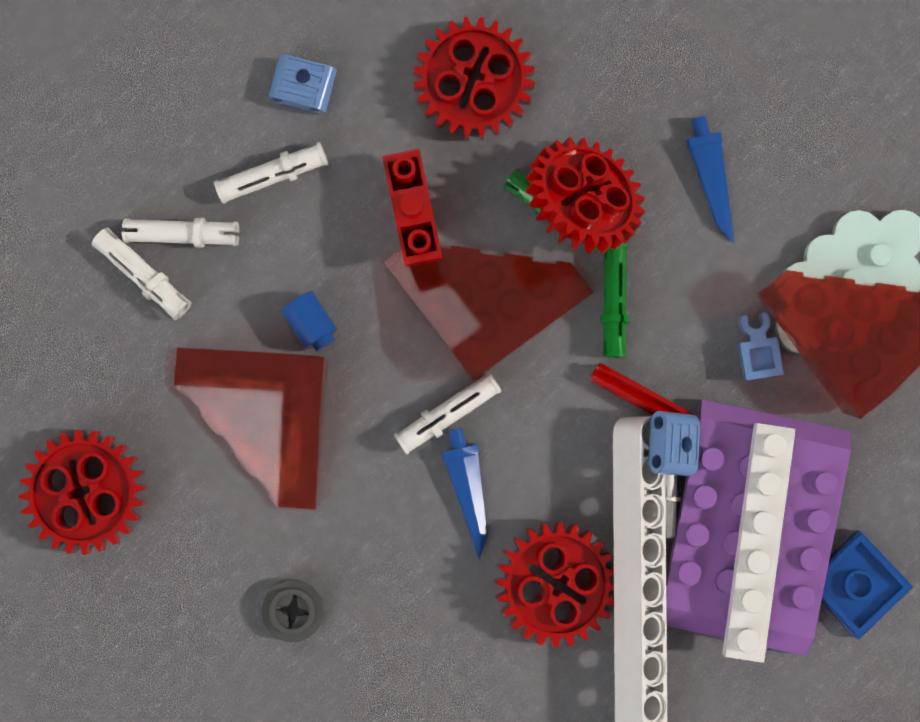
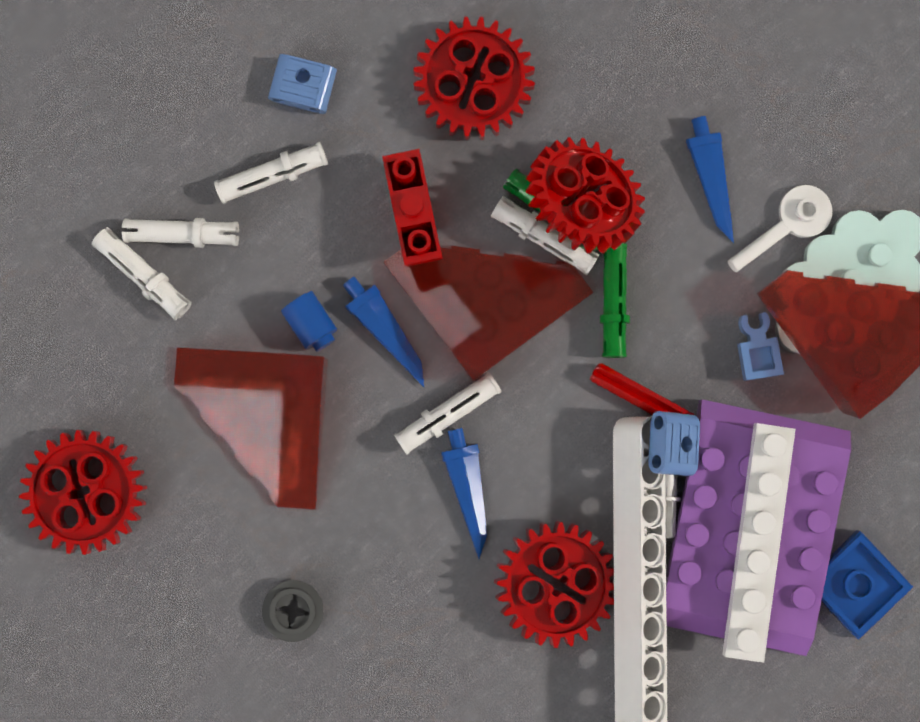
none -> blue bar [343,276,425,388]
none -> white pin [491,196,600,275]
none -> white piece [727,185,832,272]

